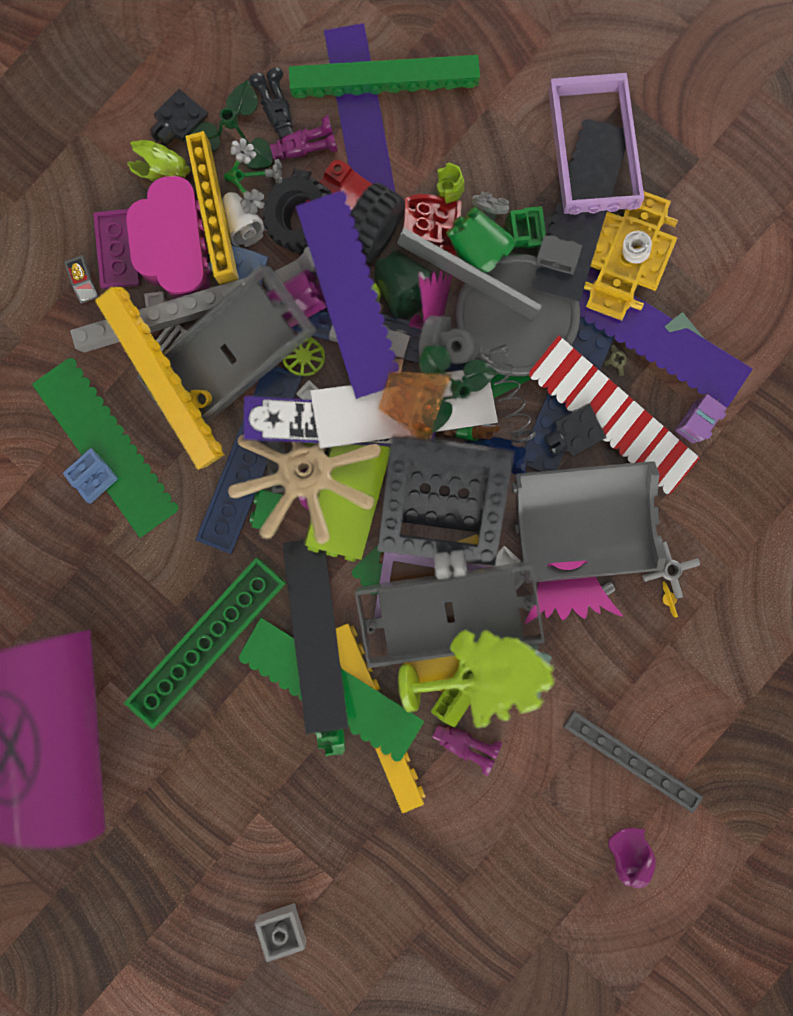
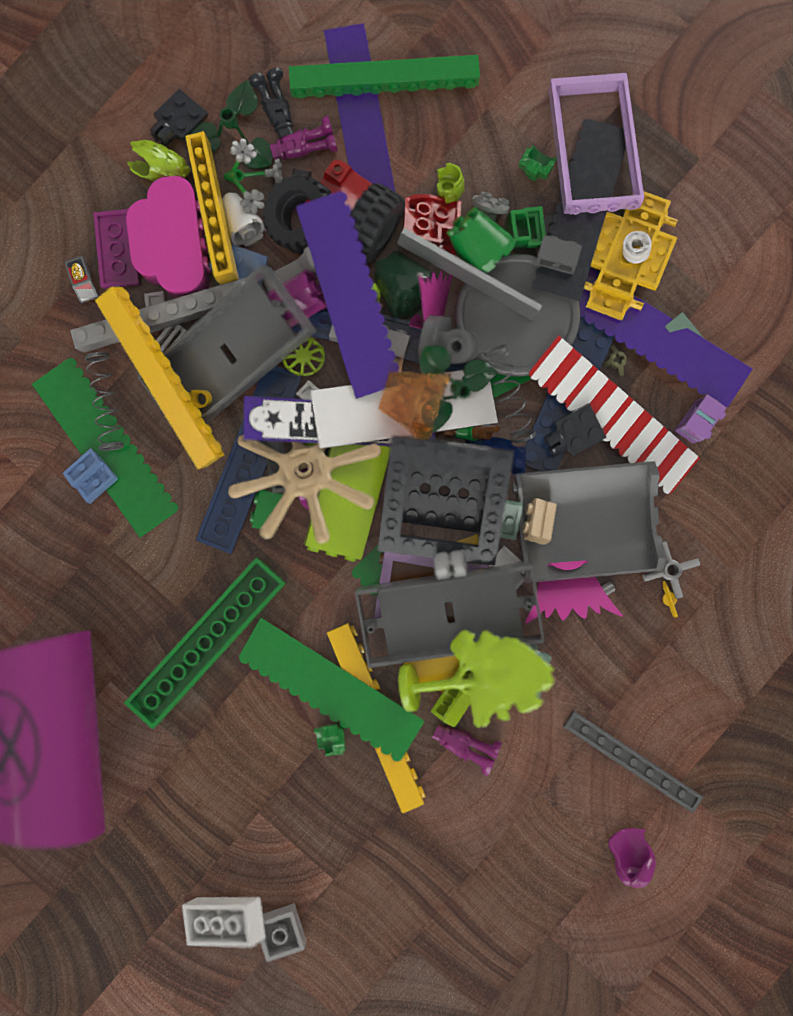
black sticker [283,540,349,734] -> none
none -> dark grey piece [85,352,124,451]
none -> white brick [182,897,265,947]
none -> sand green tile [500,500,523,540]
none -> green hair [519,145,557,182]
none -> tan brick [522,498,557,545]

